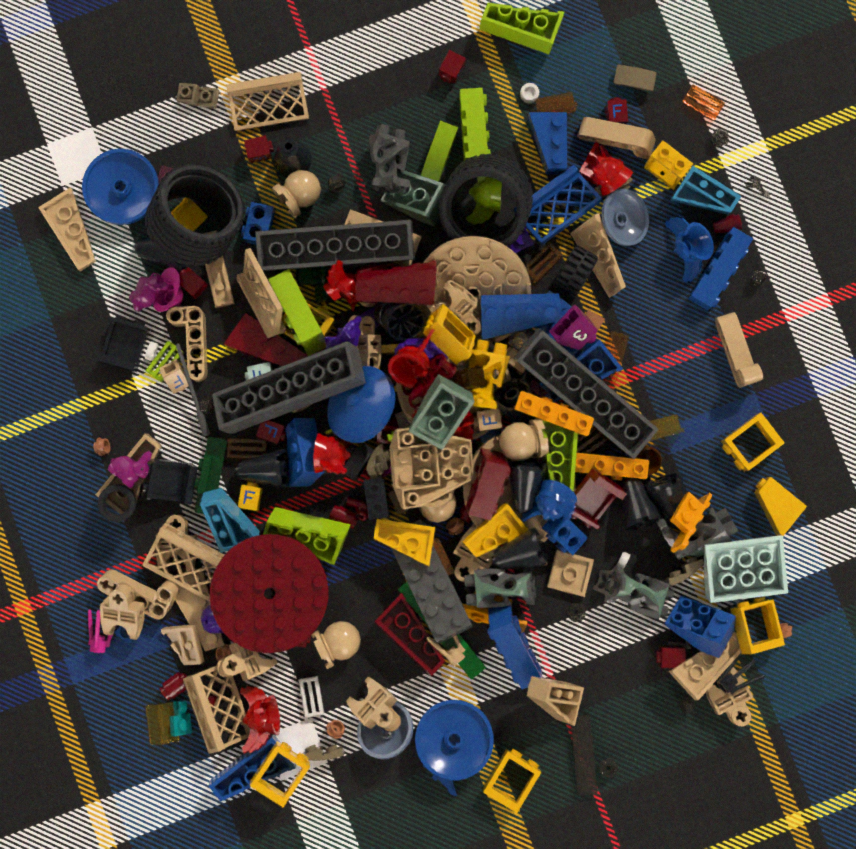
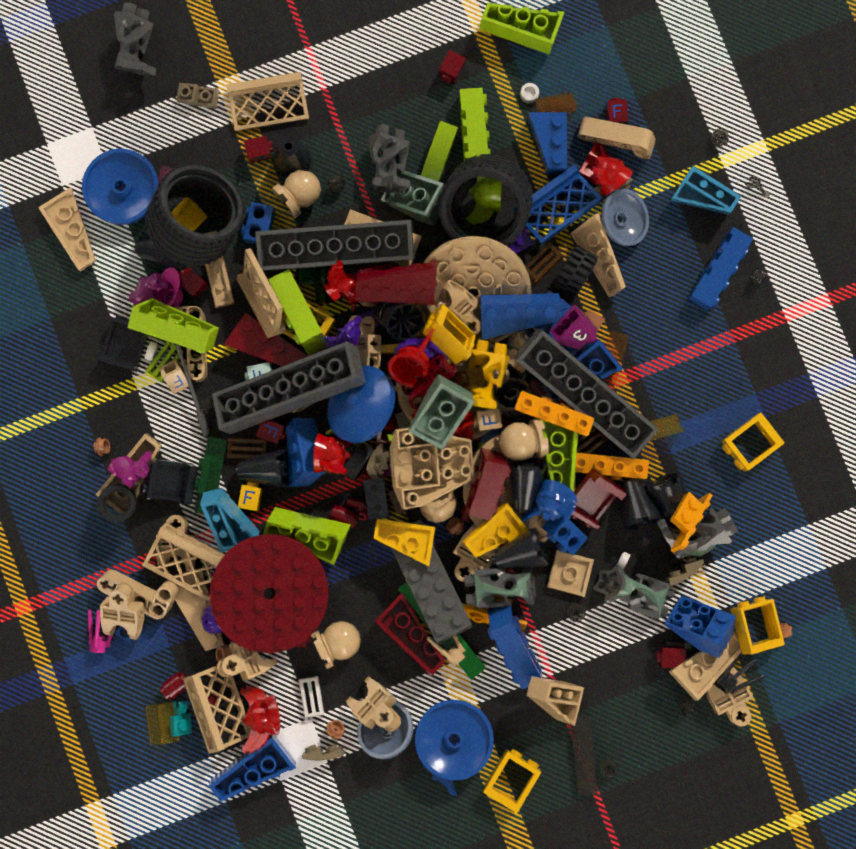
tan wing [161,624,204,665] -> none
yellow window [250,741,310,807] -> none
clear orange tile [433,538,455,576] -> none
dark tan slope [614,65,657,91] -> none
reddish brown hair [635,445,662,476] -> none
yellow window [644,140,693,190] -> none
blue helmet [665,217,714,283] -> none
clear orange tile [682,84,725,120] -> none
light aqua slope [704,535,788,603] -> none
dark red cone [713,213,742,234] -> none
tan beam [715,312,763,388] -> none
yellow slope [754,477,807,536] -> none
none -> dark grey hips [114,3,156,76]
none -> lime wedge [127,298,219,353]

